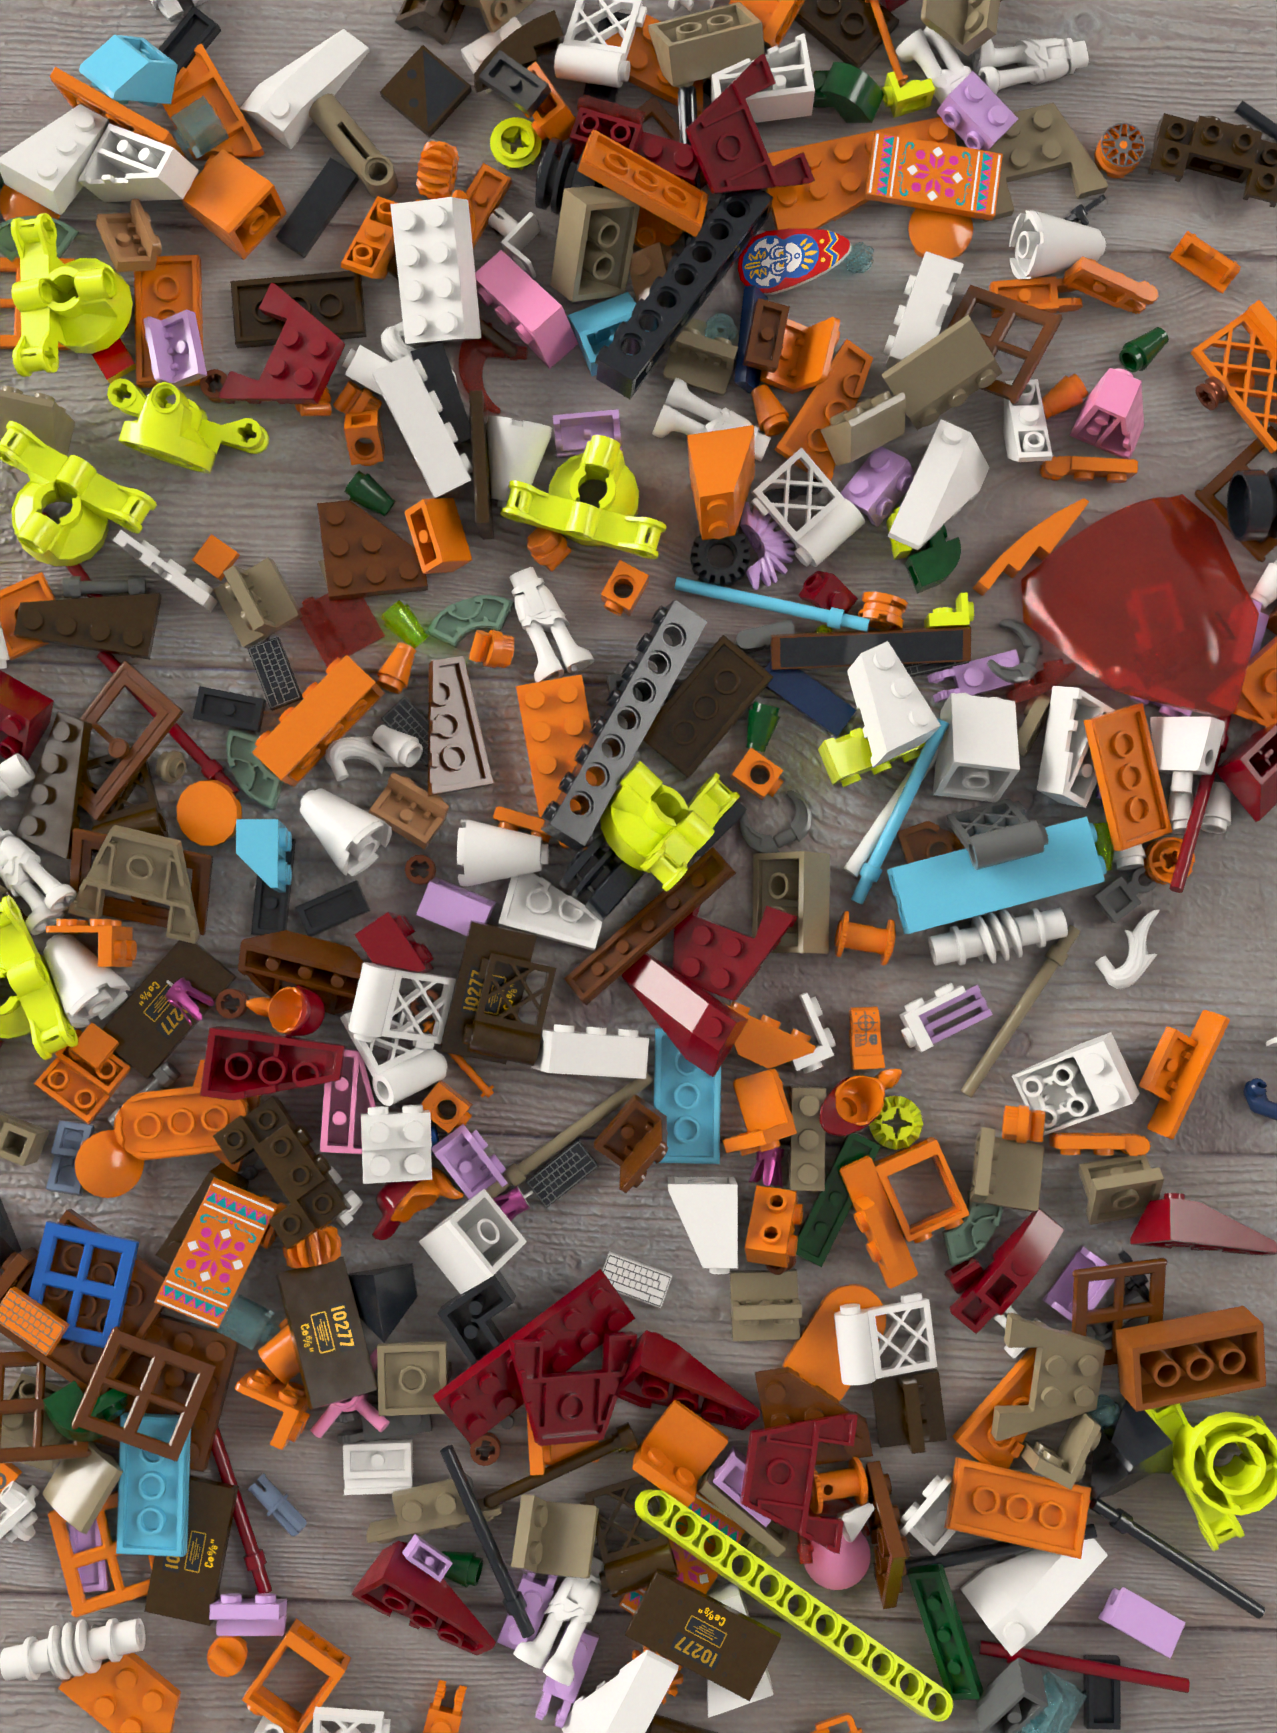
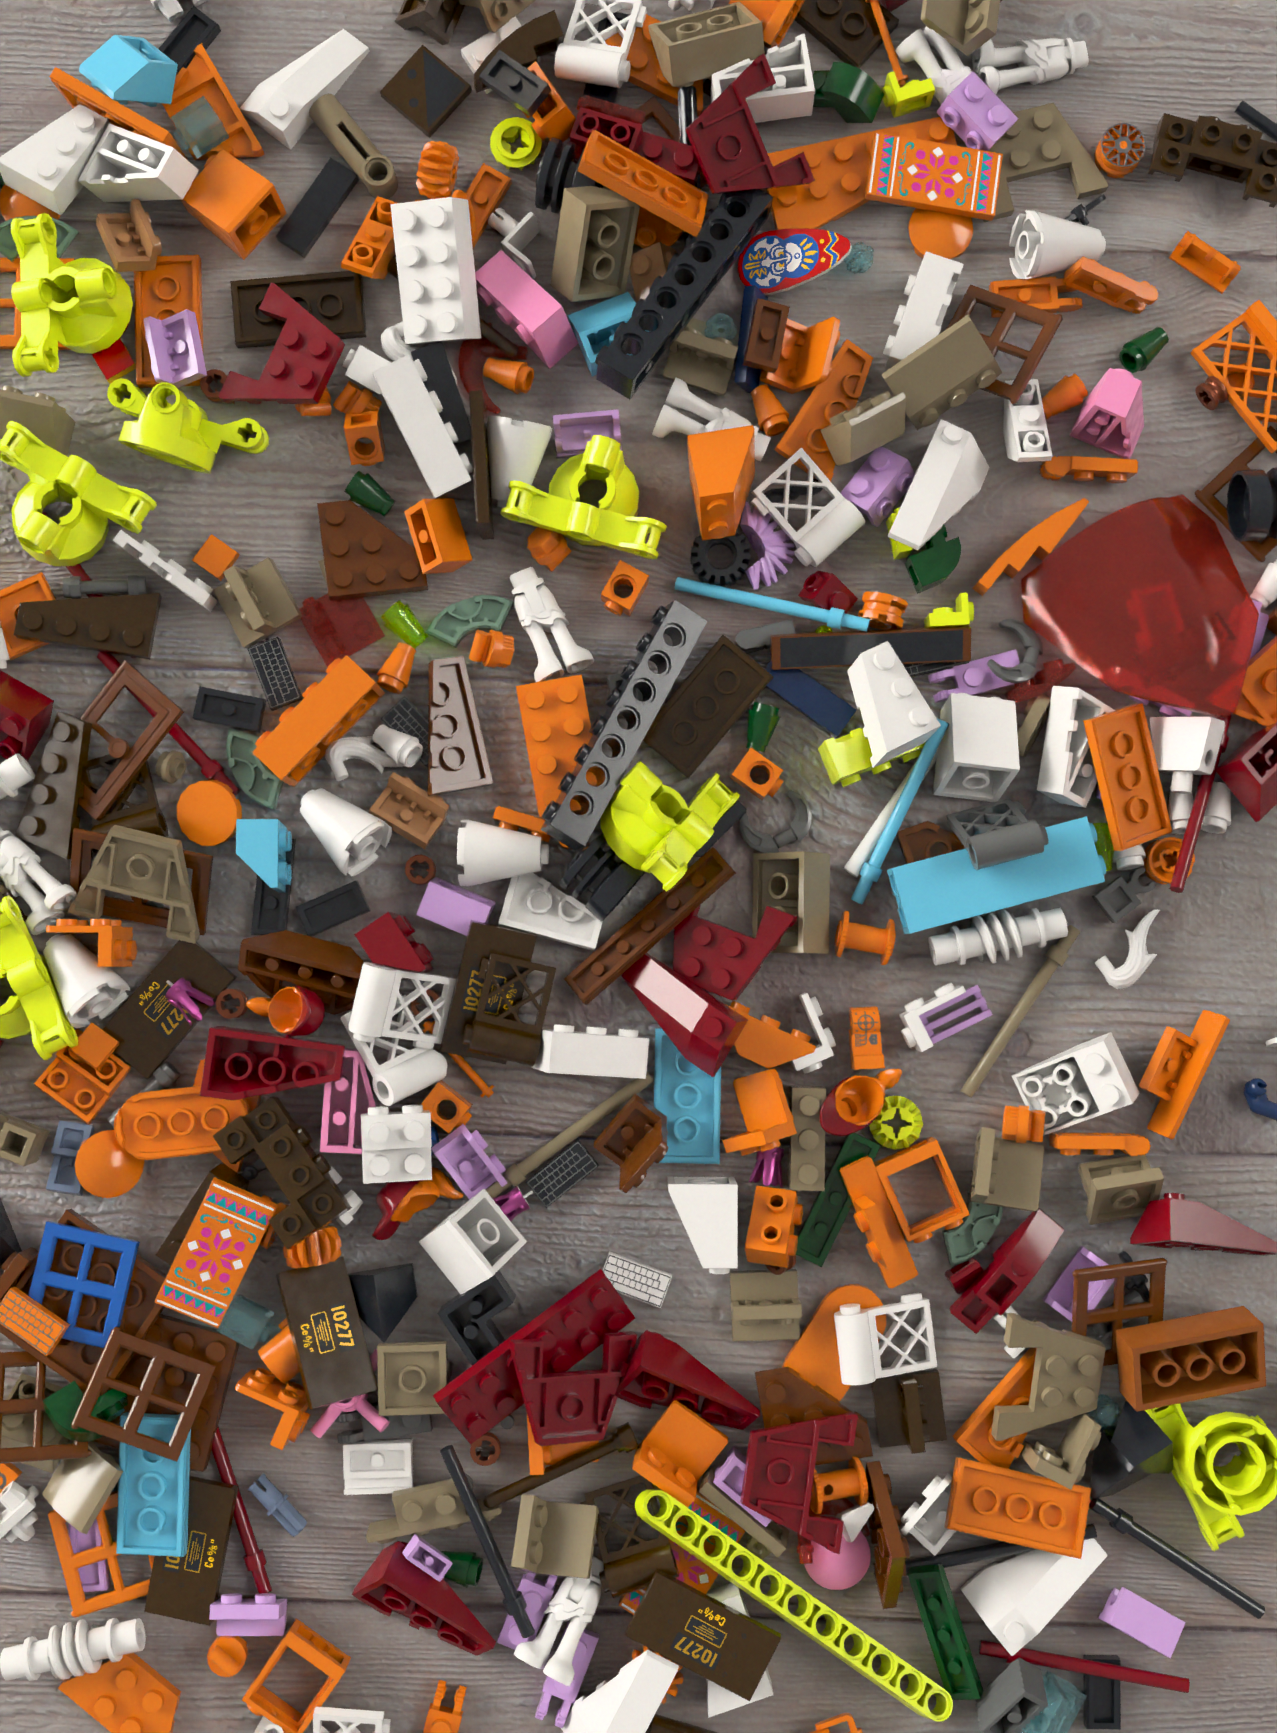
none -> orange cone [483,357,534,394]

